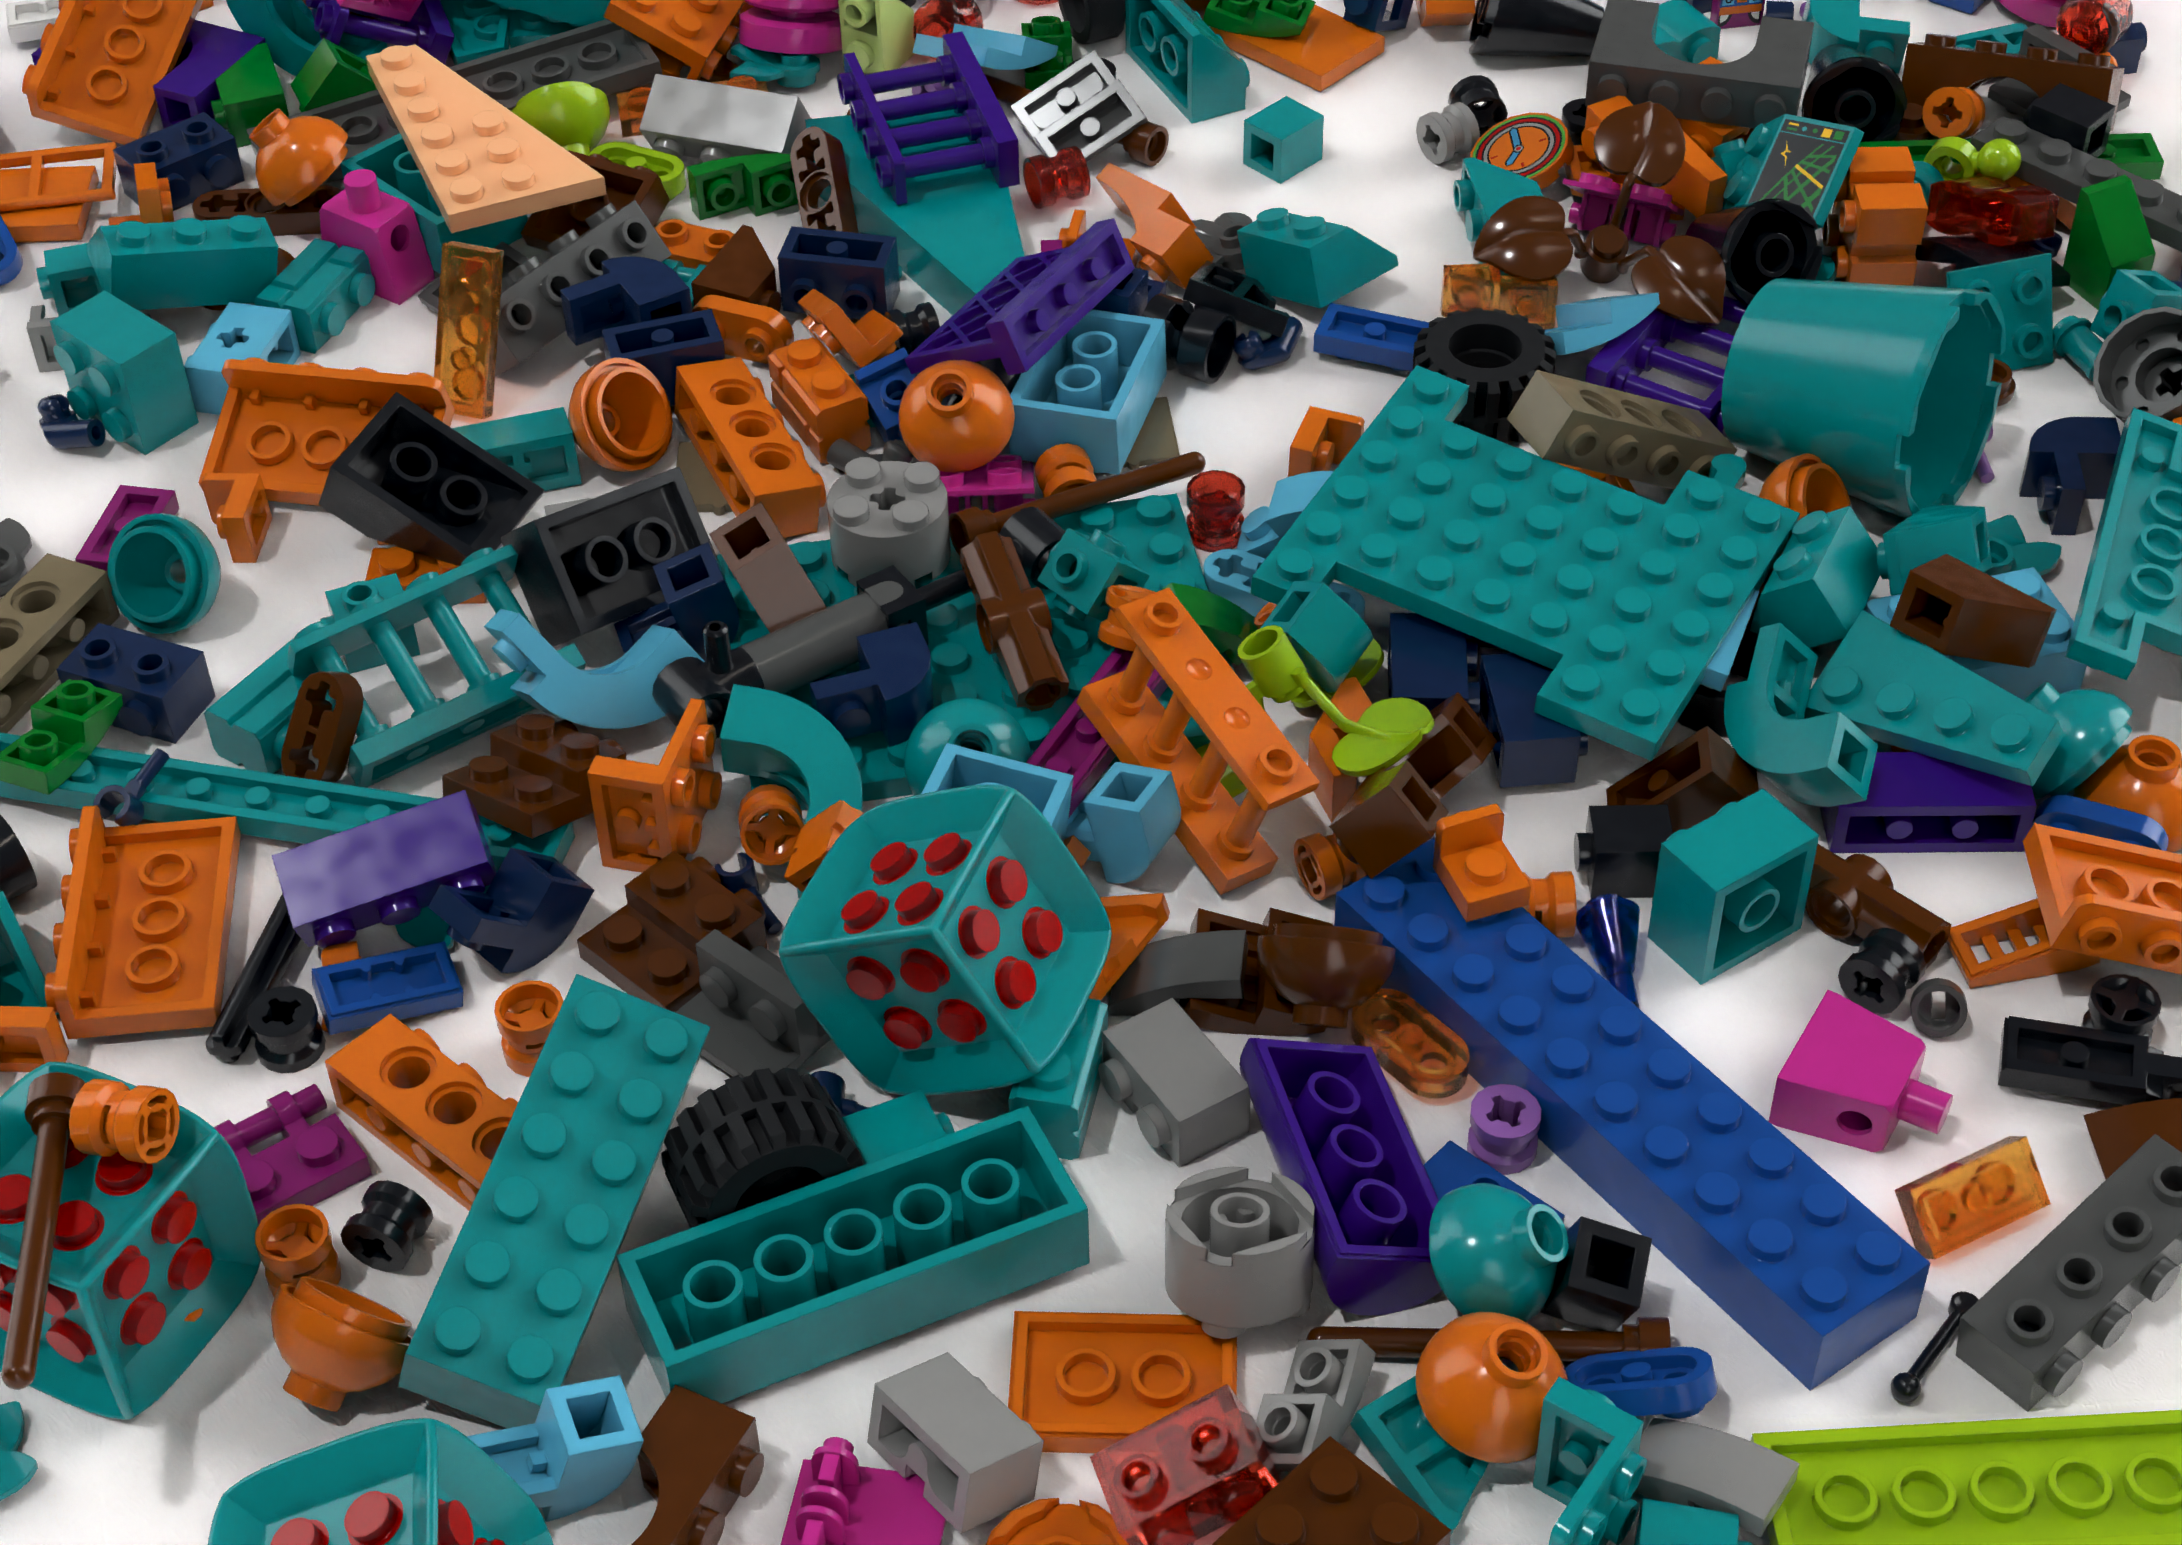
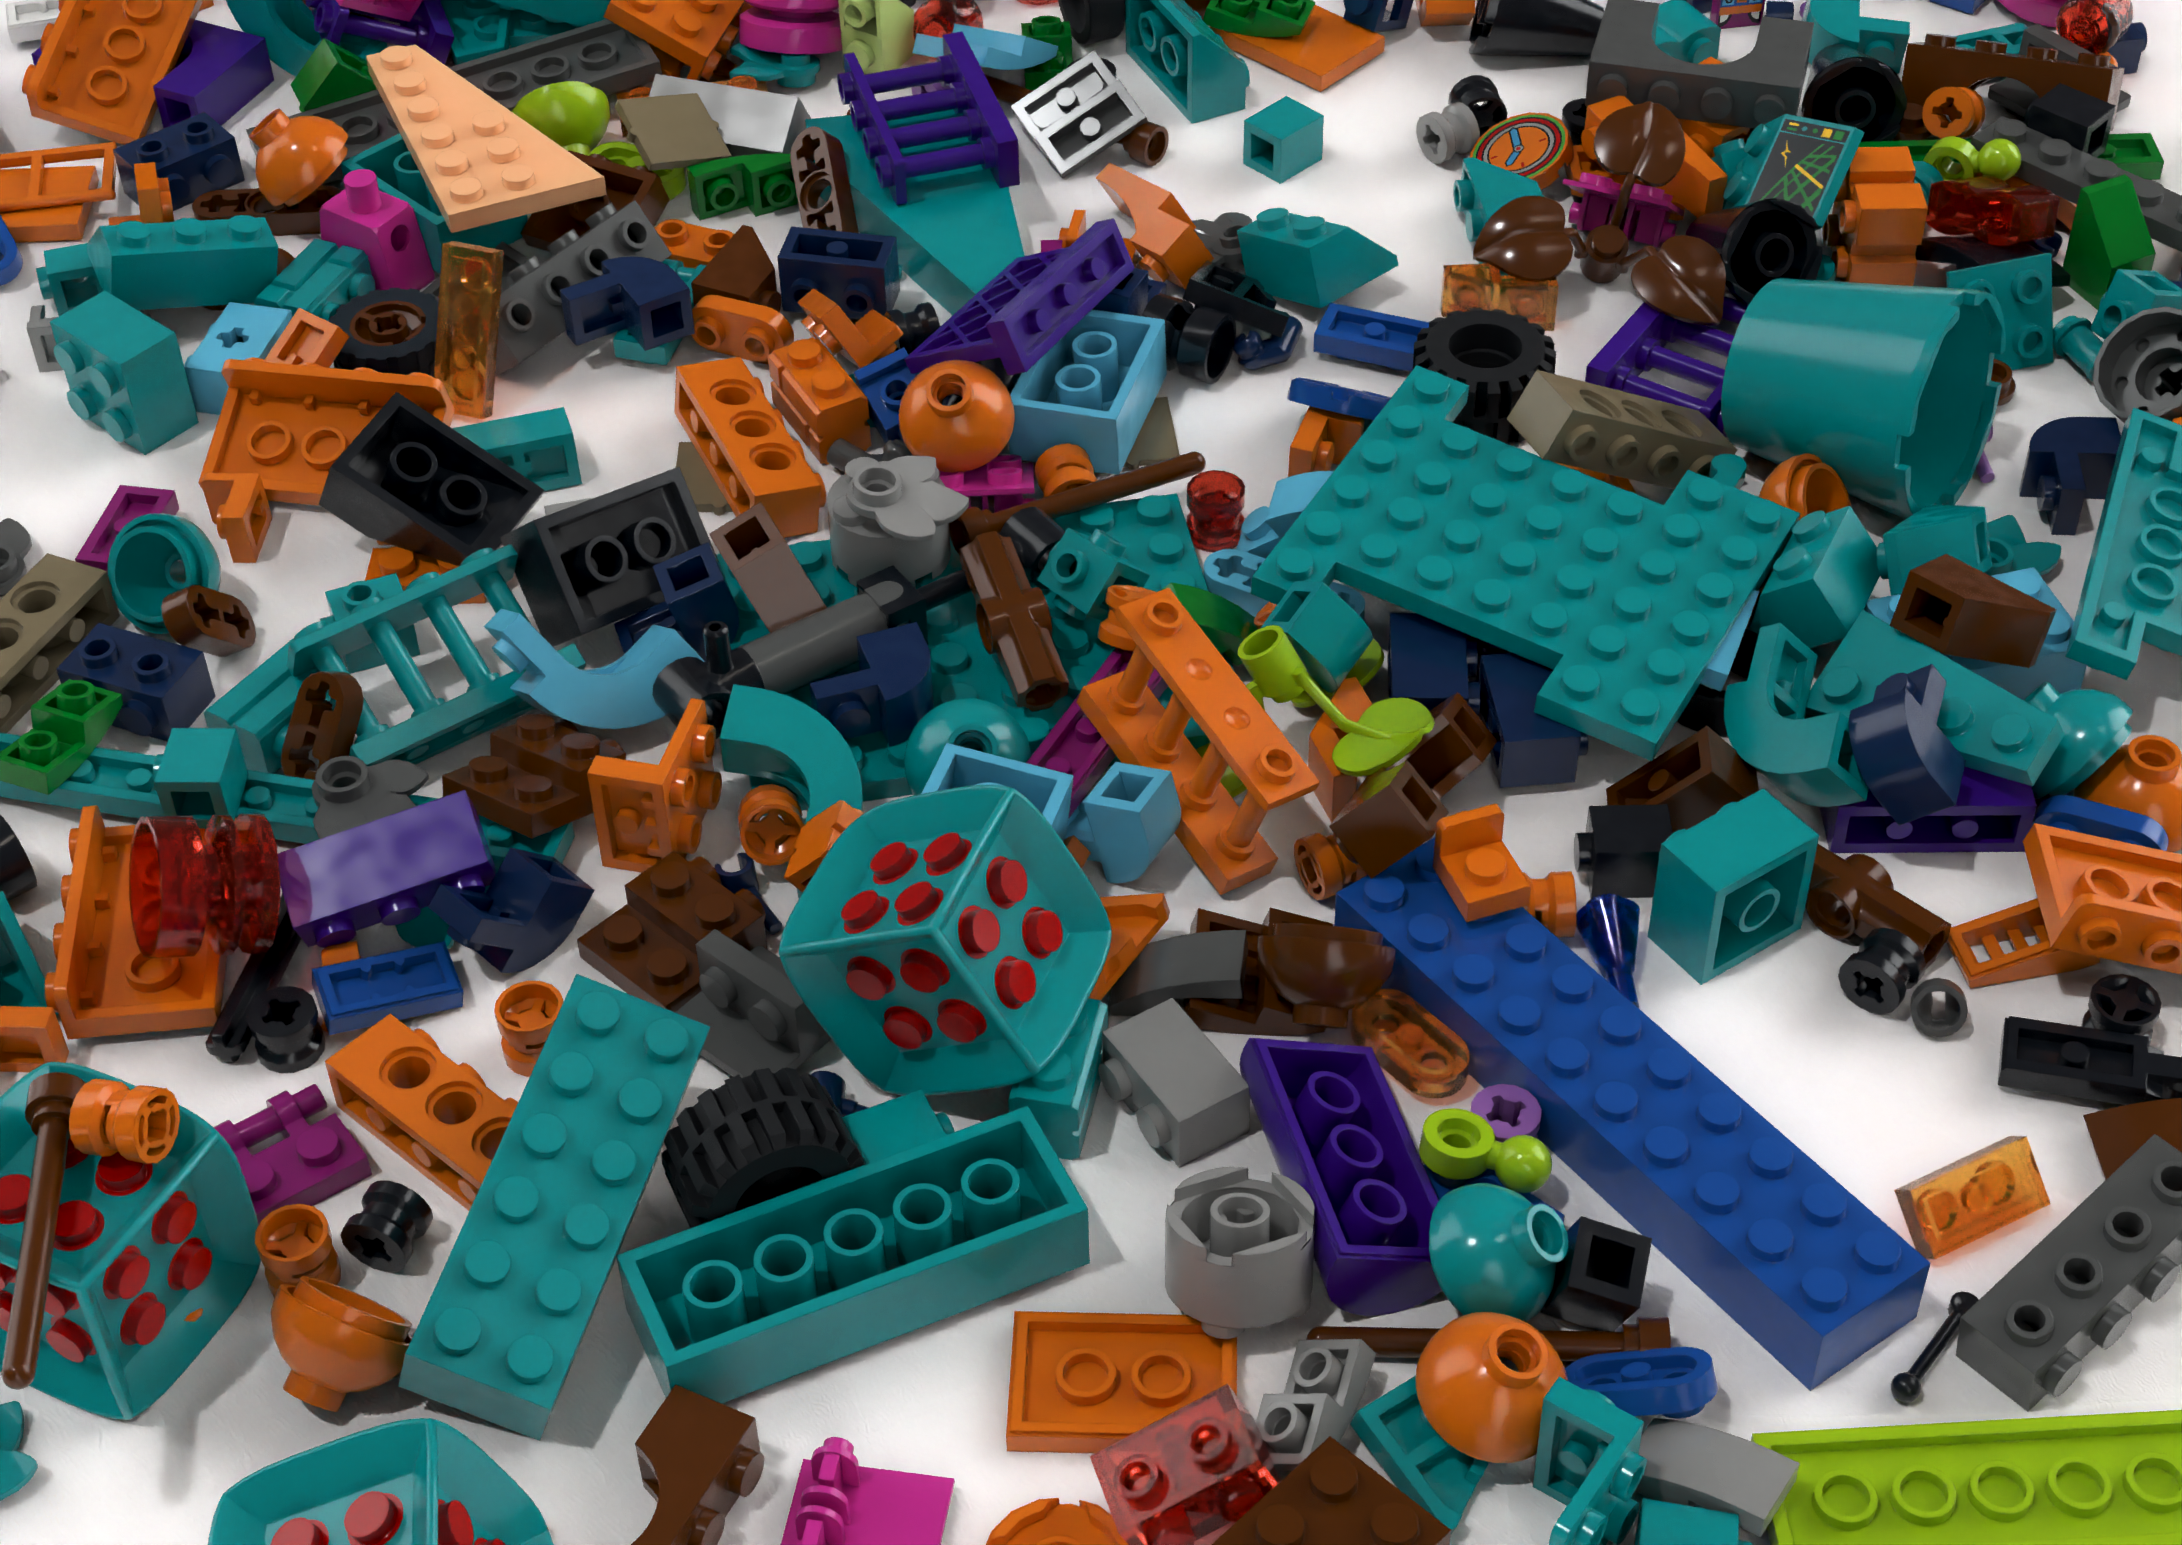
dark blue arm [37,394,106,449] -> none
dark blue hand [93,748,170,826] -> none
green slope [210,43,289,148] -> none
medium azure brick [467,1375,644,1522] -> none
orange piece [568,358,673,472] -> none
dark blue brick [602,309,725,406] -> none
light grey brick [867,1352,1044,1534] -> none
clear red wheel [1023,146,1091,209] -> none
medium azure slope [1544,292,1660,355] -> none
dark pink torso [1768,990,1953,1152] -> none
none -> clear red wheel [129,813,280,958]
none -> teal brick [153,728,249,829]
none -> reddish brown beam [161,585,256,657]
none -> orange bracket [265,308,350,368]
none -> dark grey plate [312,756,429,839]
none -> black wheel [329,288,455,379]
none -> dark tan piece [615,93,732,171]
none -> light grey plate [846,456,969,542]
none -> blue tile [1287,377,1391,420]
none -> lime plate [1419,1108,1552,1193]
none -> dark blue brick [1849,664,1966,826]

